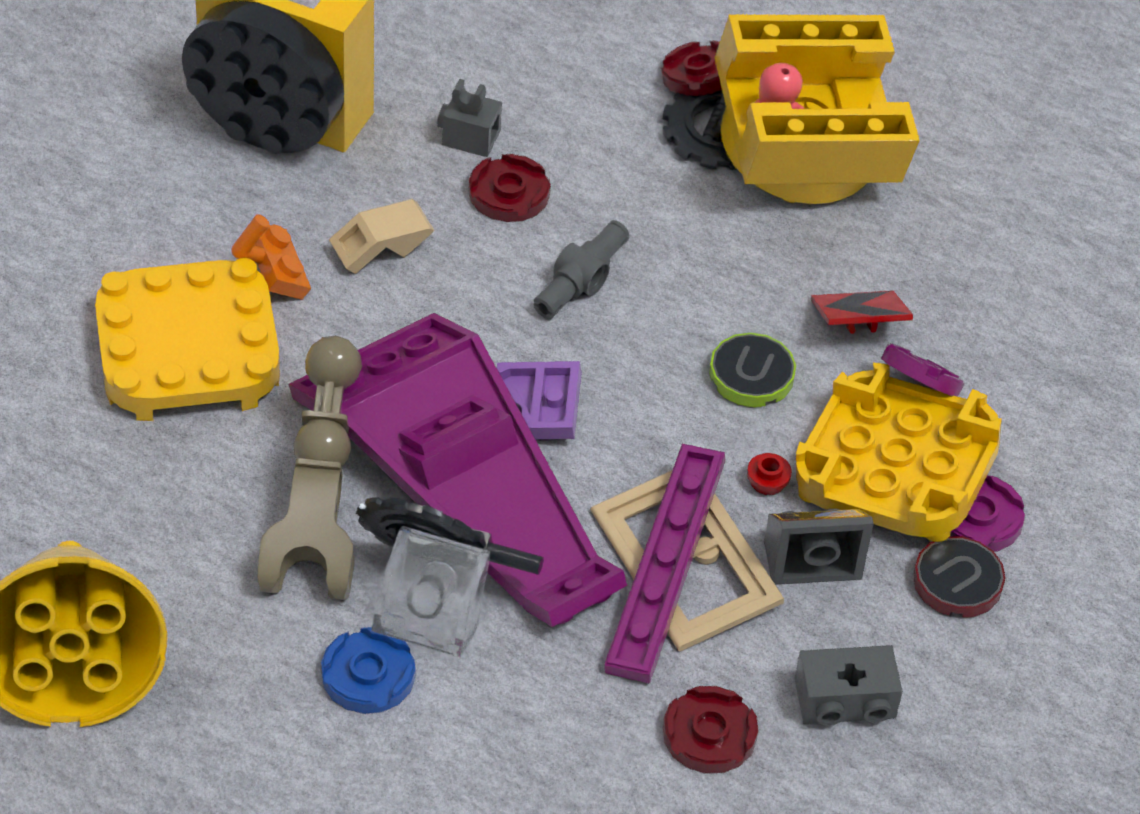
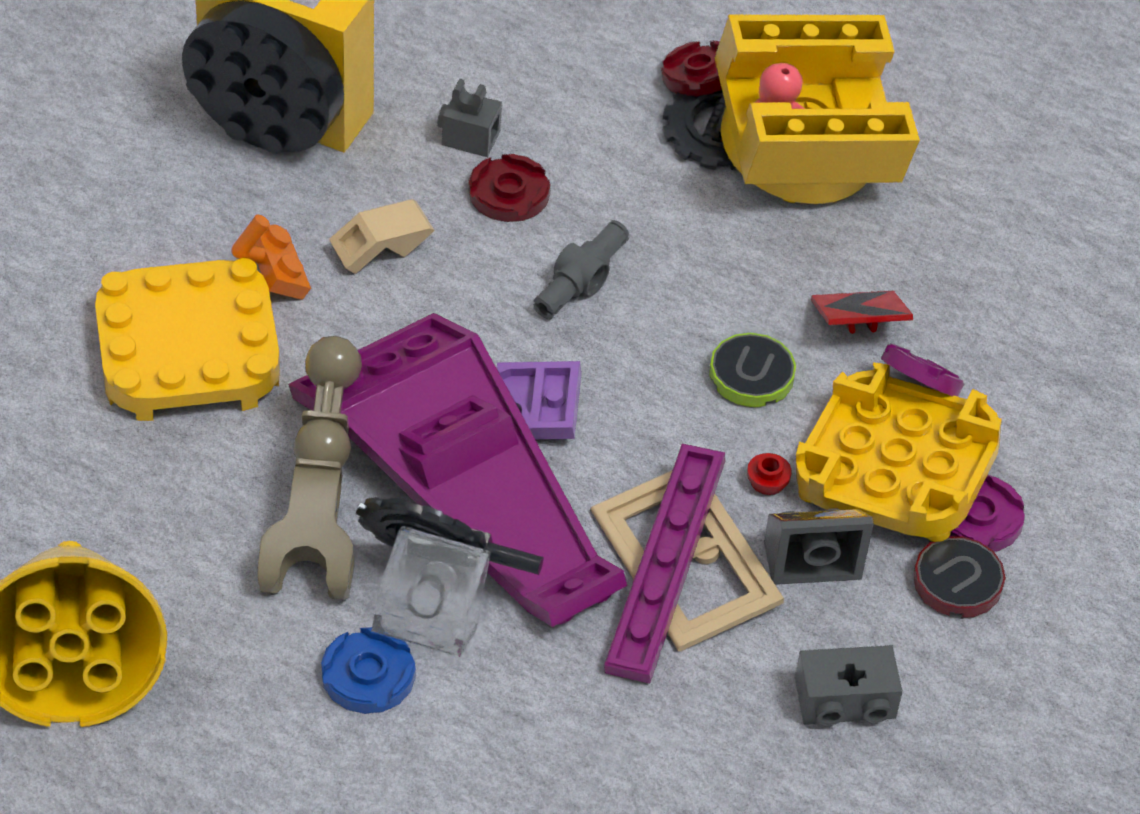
dark red tile [663,686,759,774] -> none

